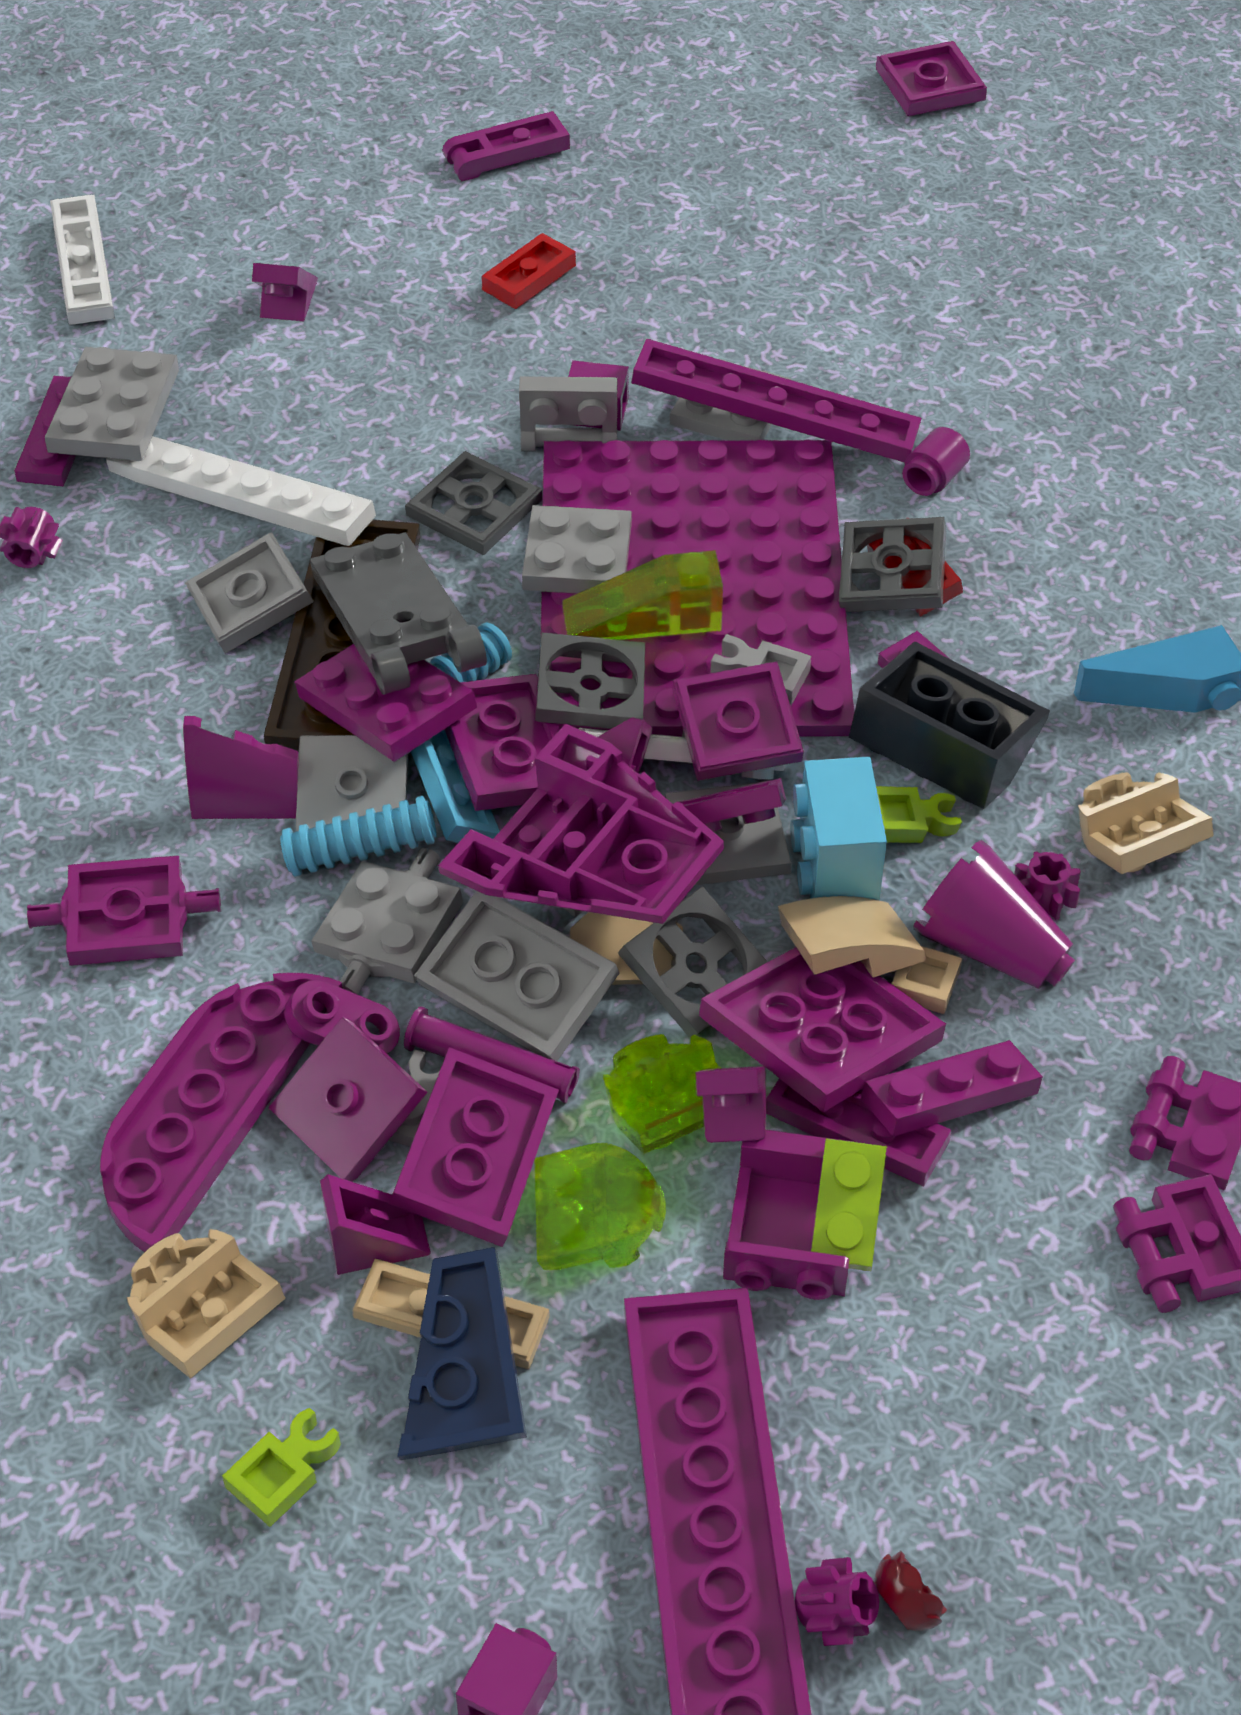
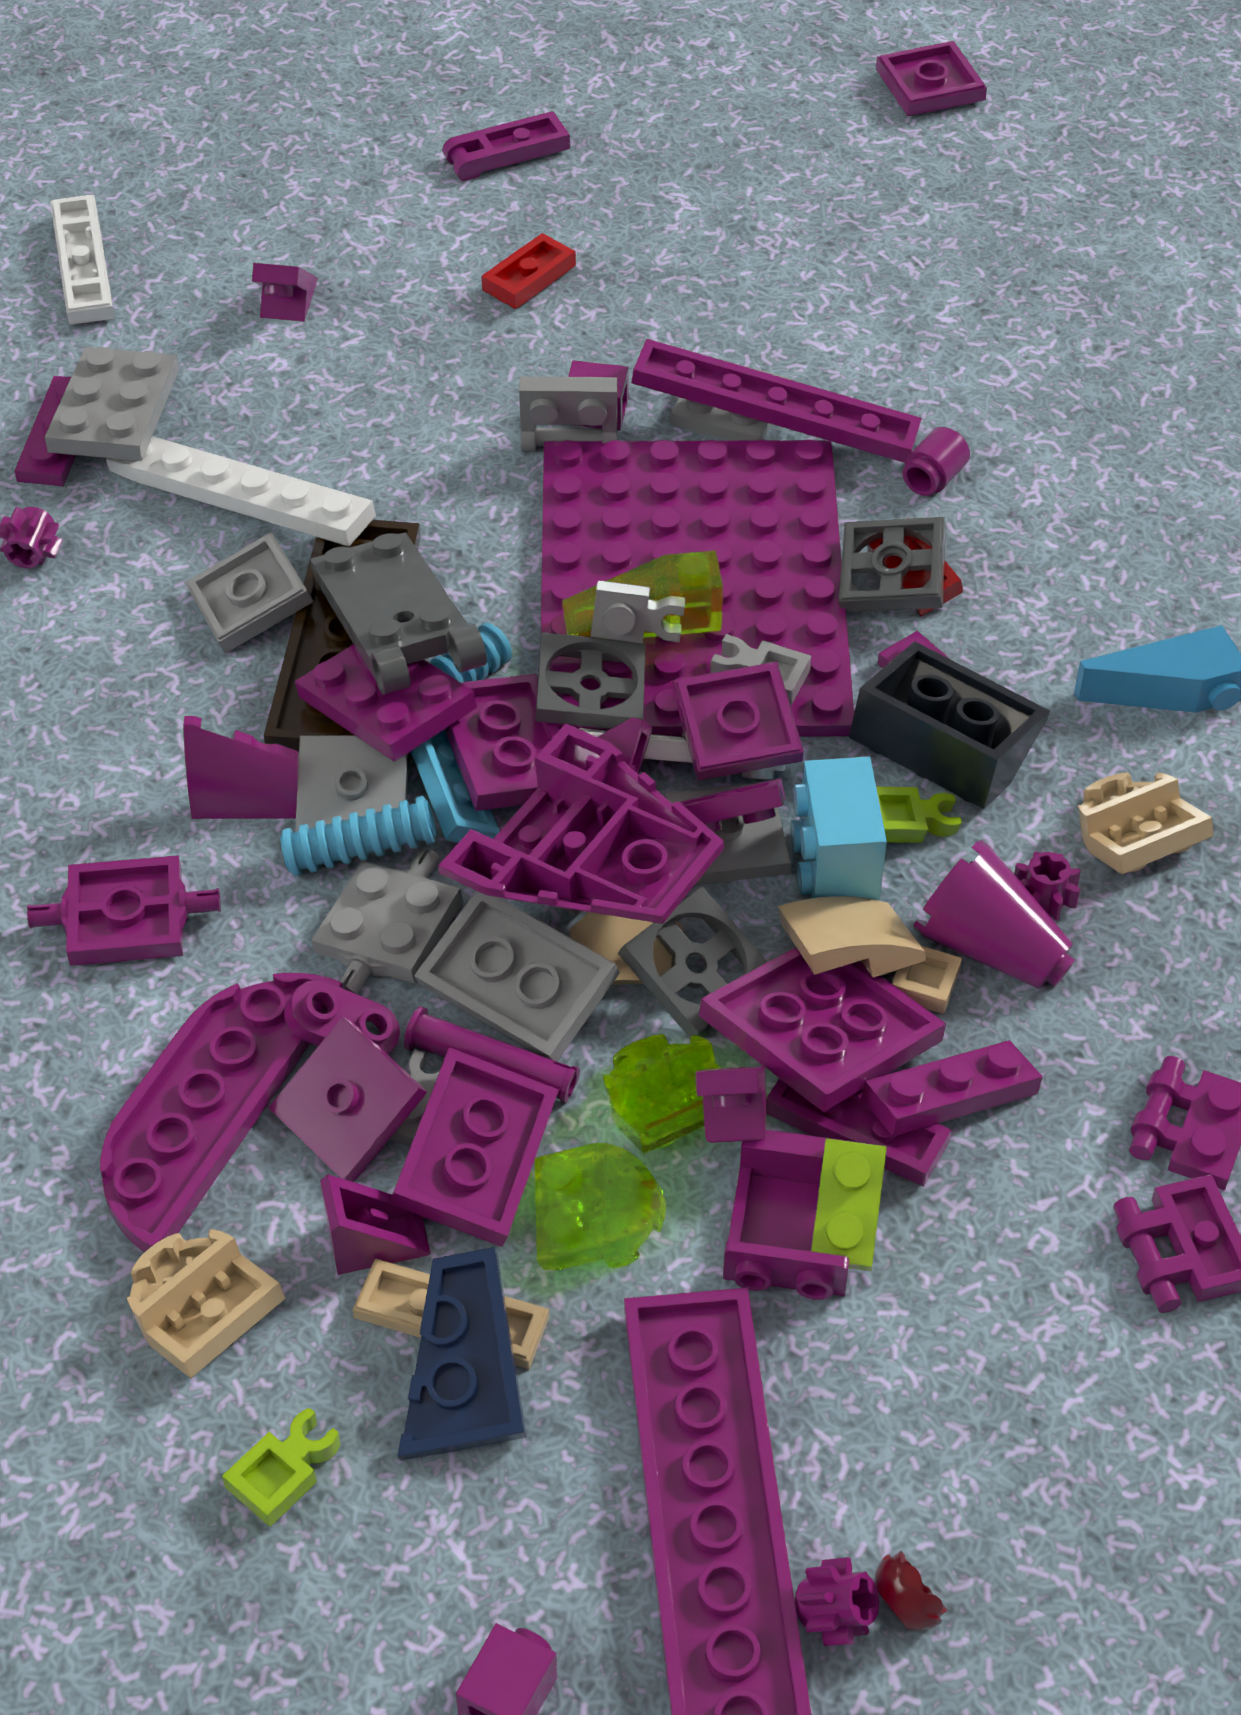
dark grey piece [405,451,543,555] -> none
light grey plate [522,505,632,596] -> none
none -> light grey plate [591,581,685,643]

